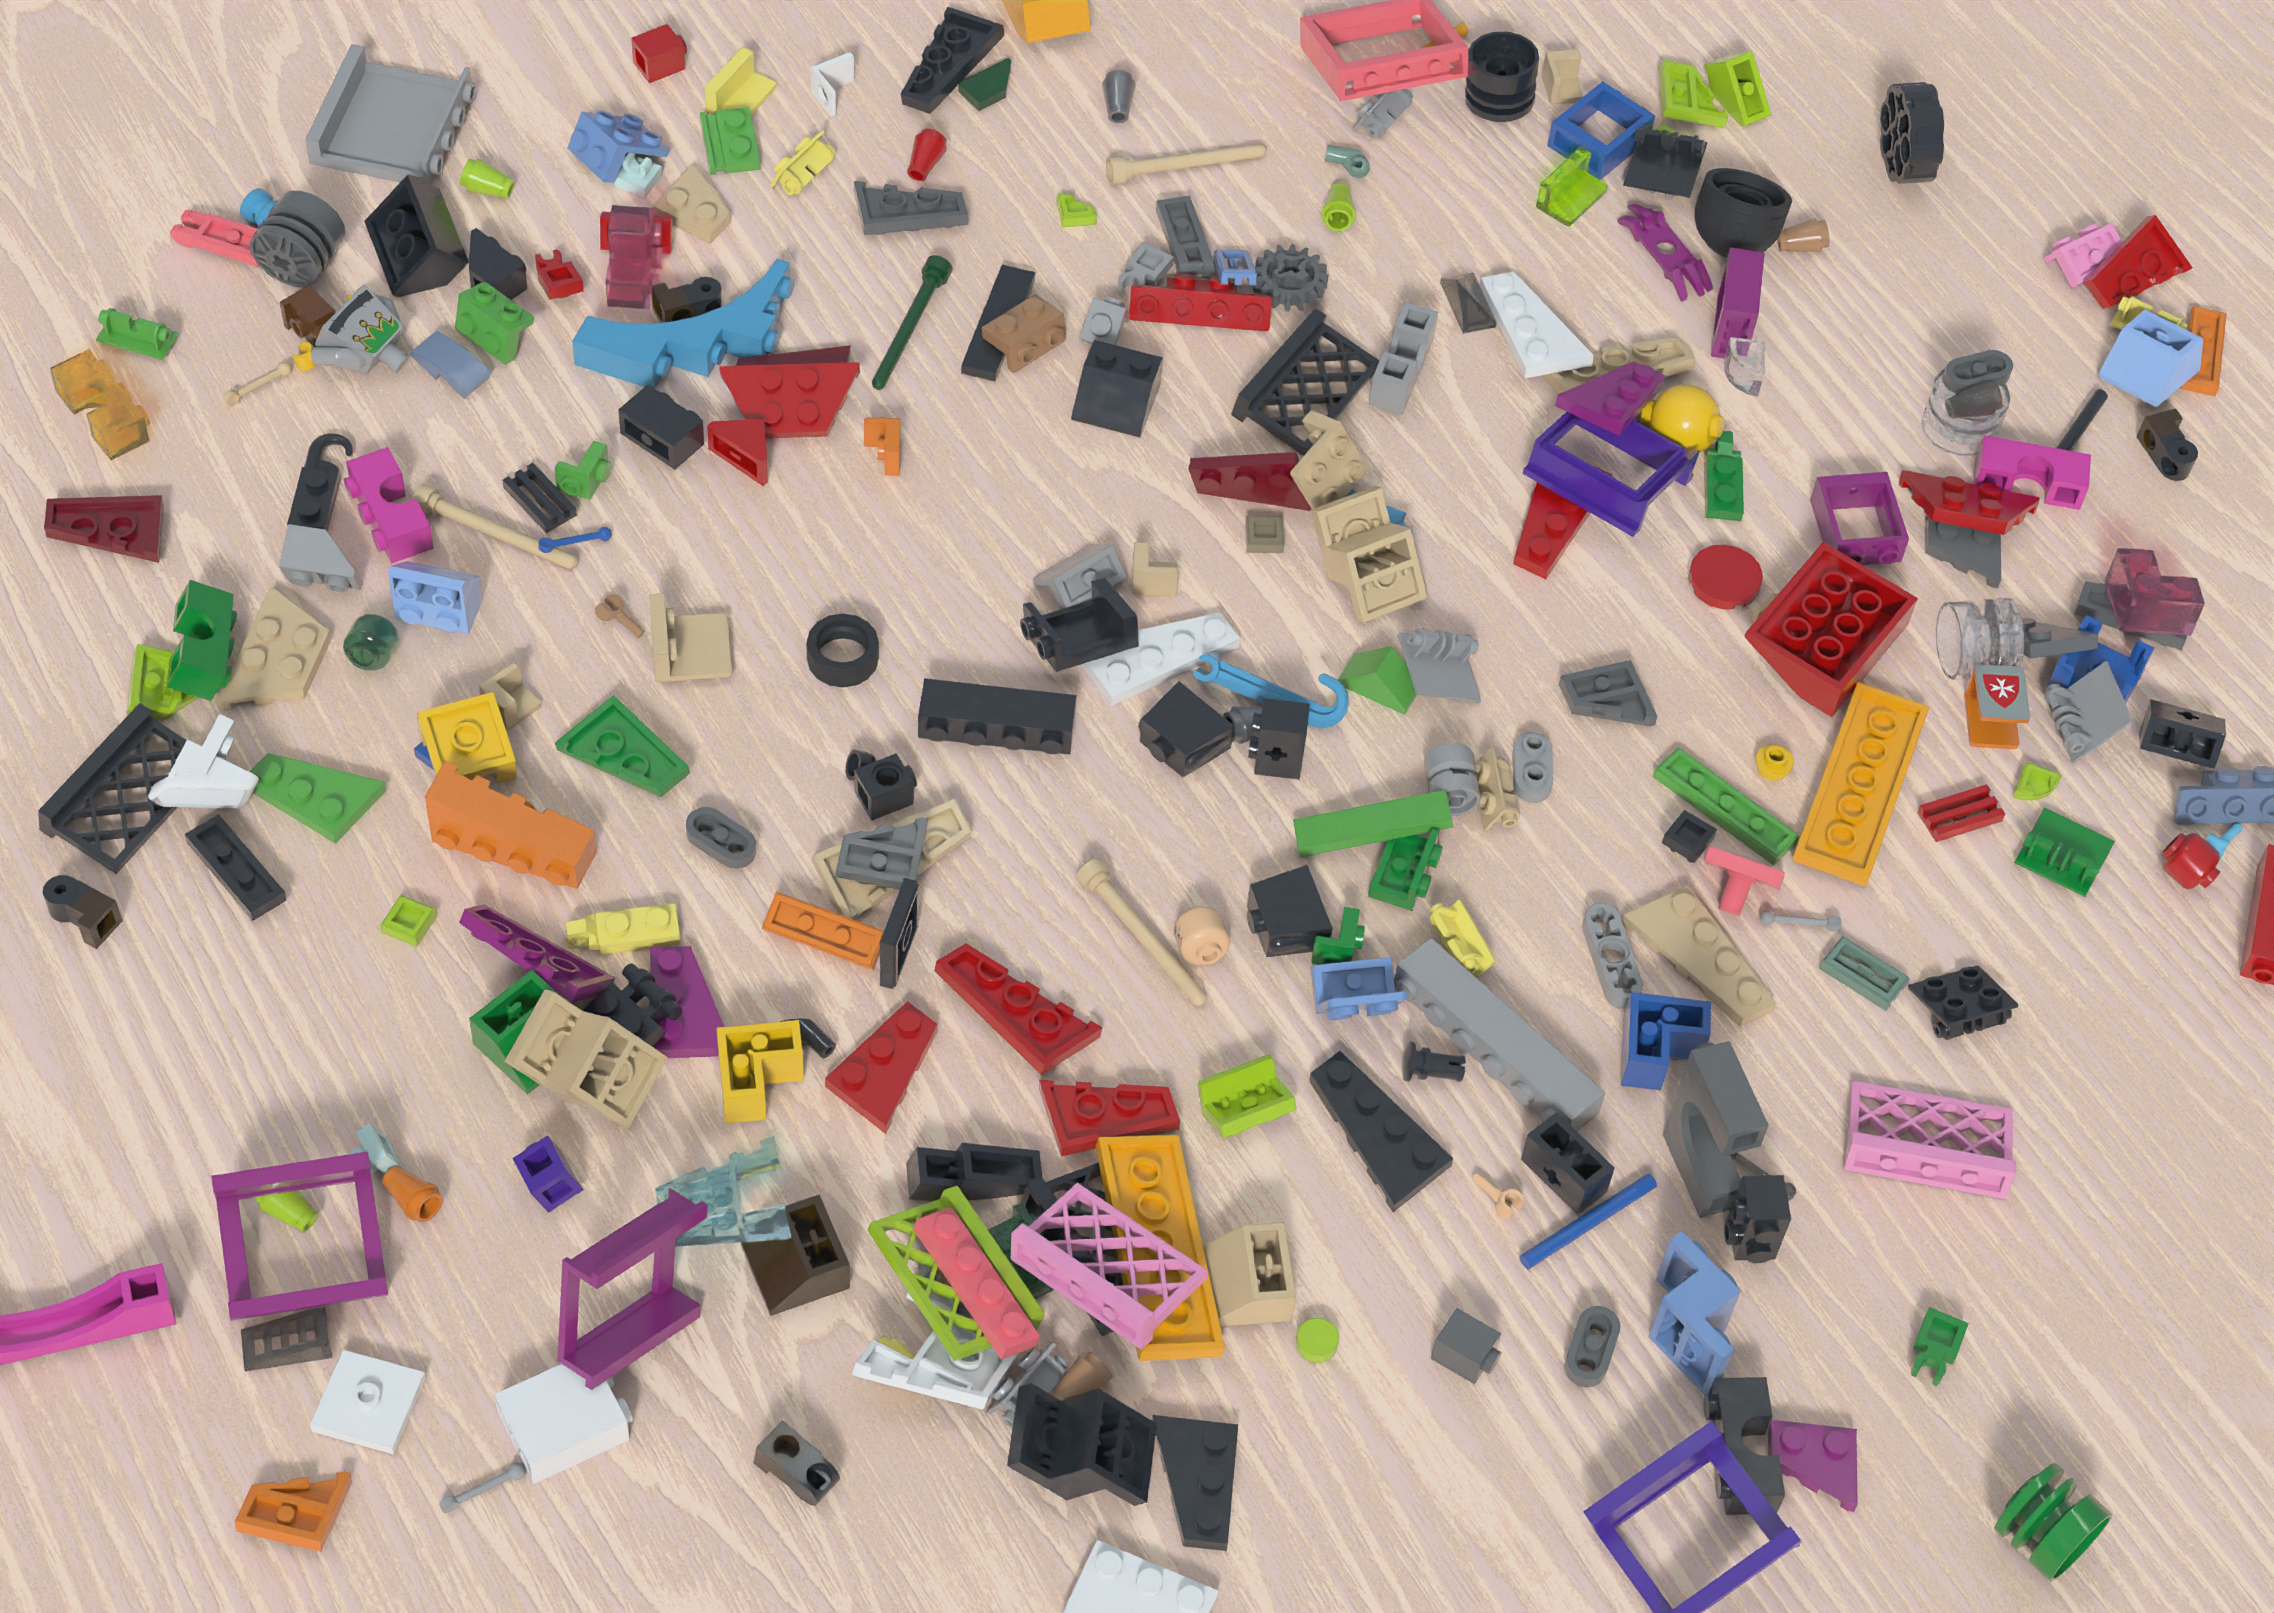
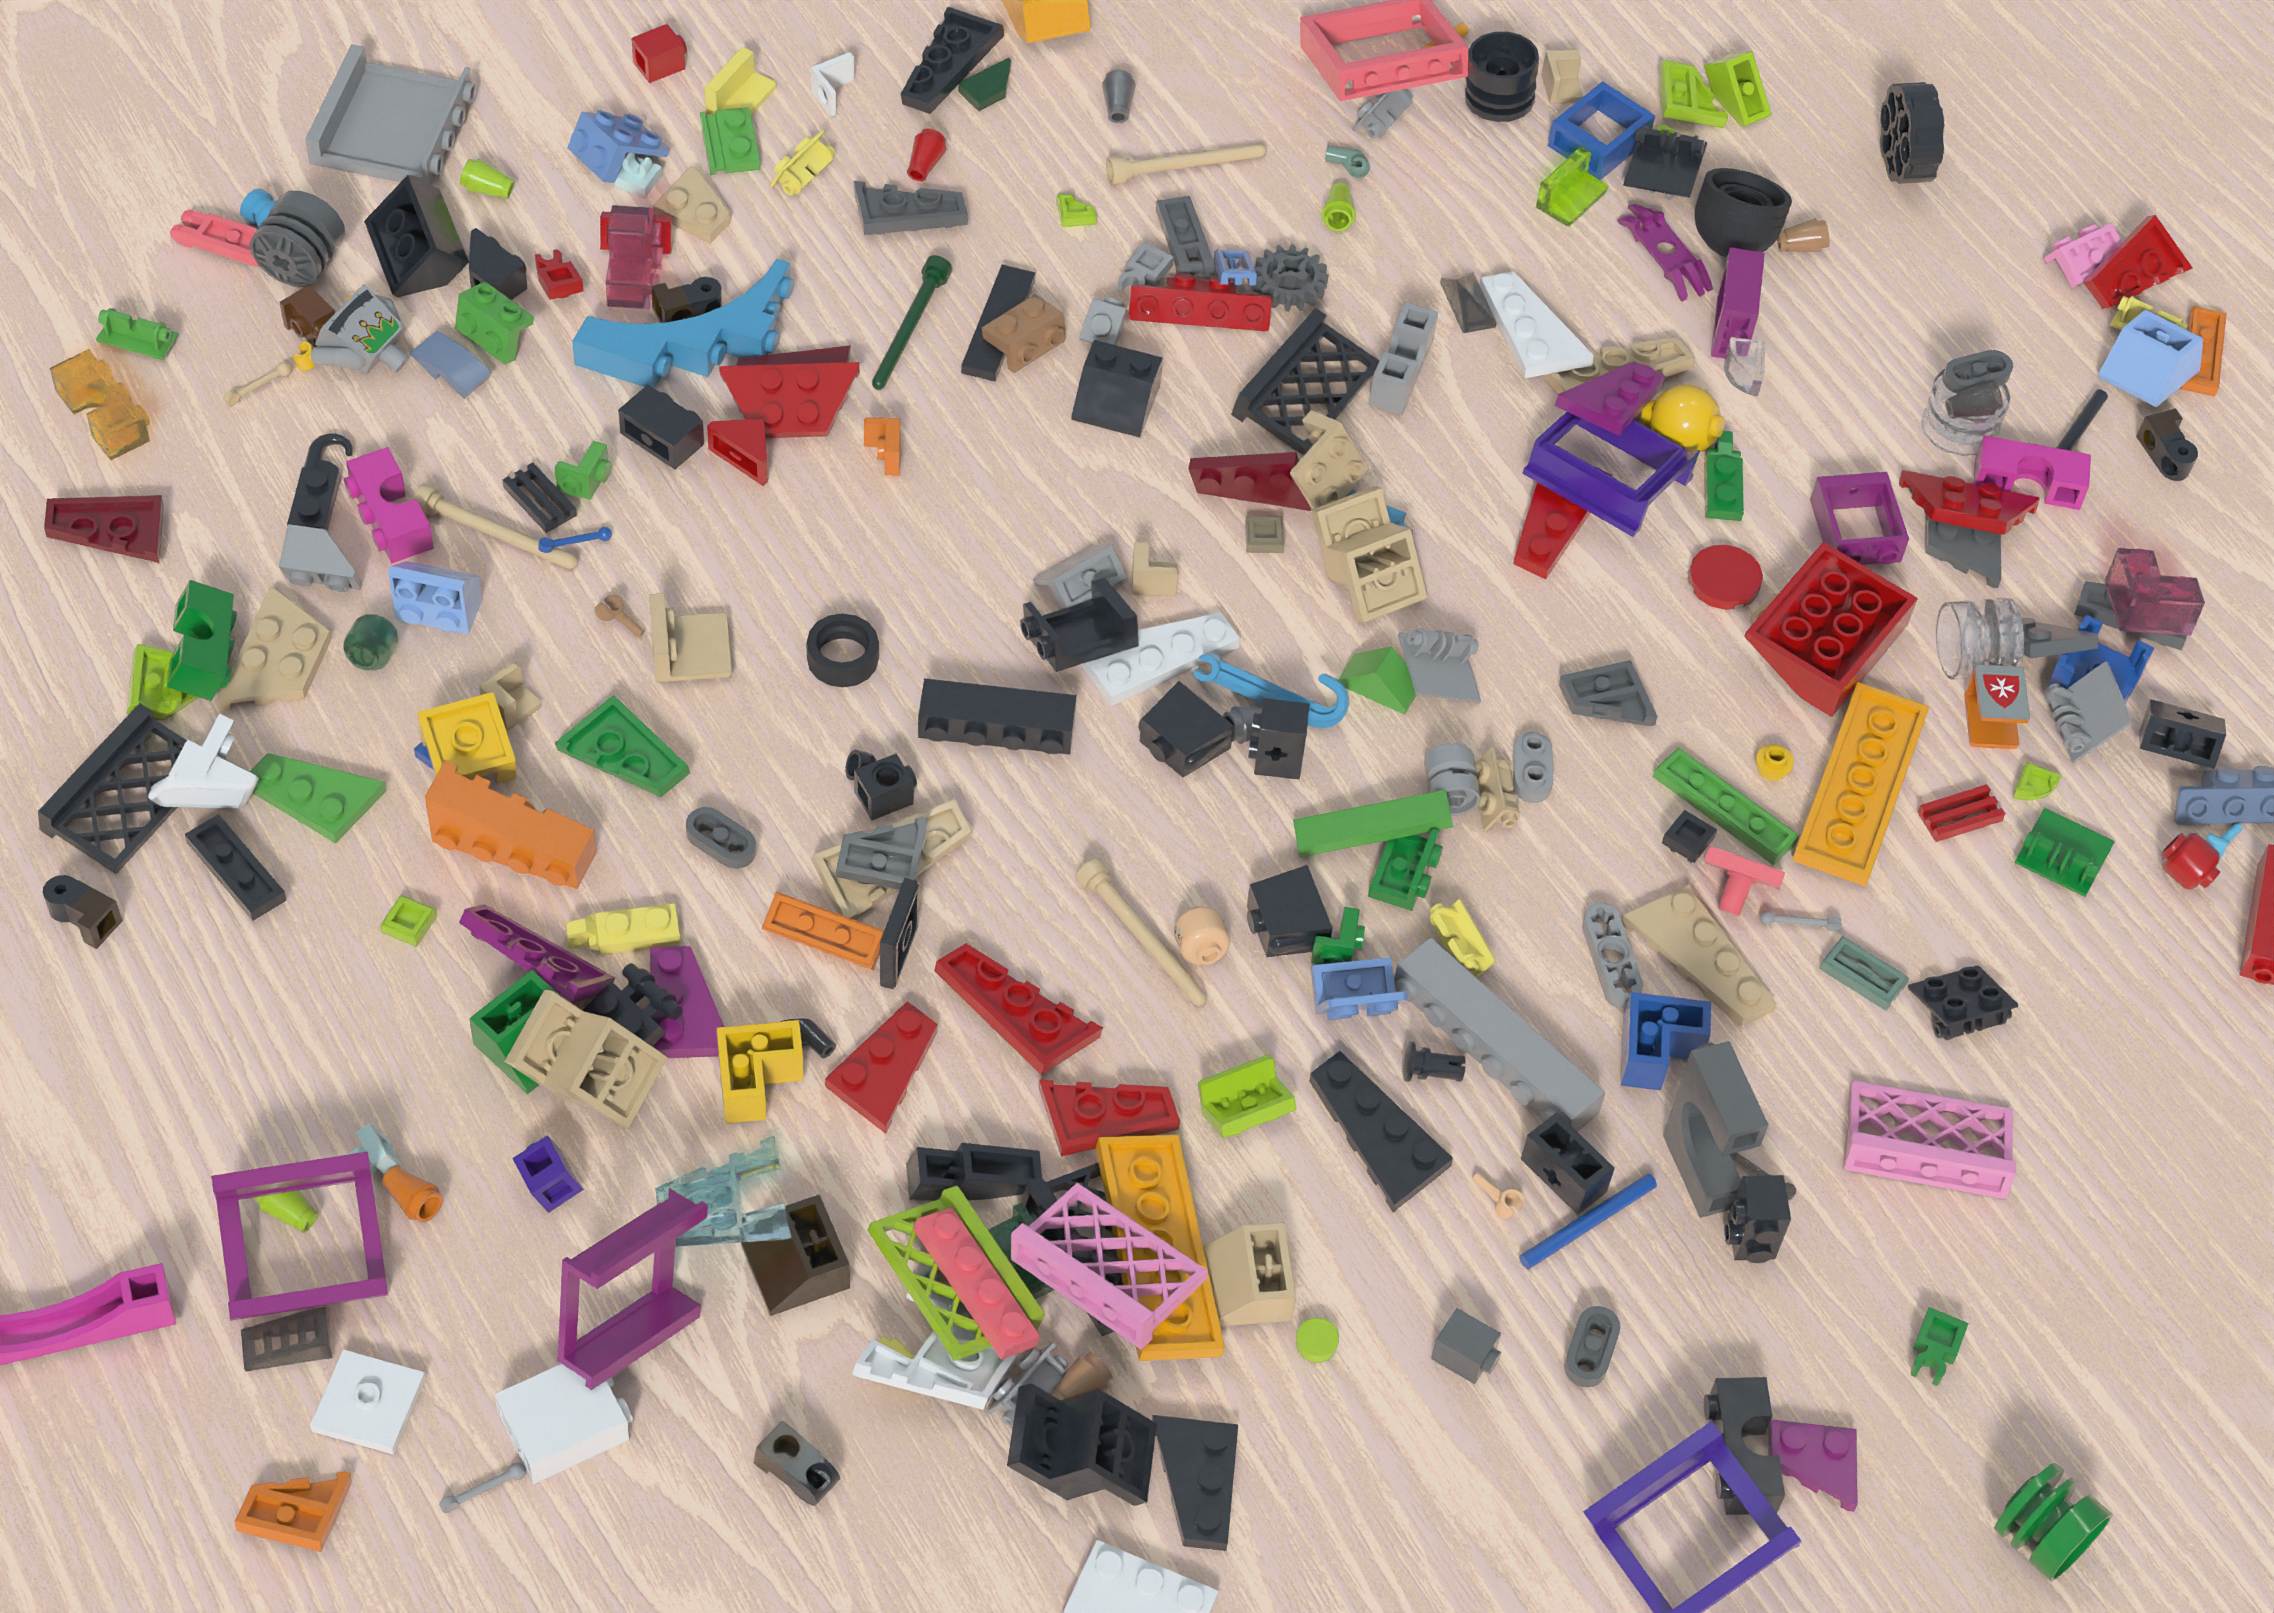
medium blue bracket [1649,1231,1741,1395] -> none

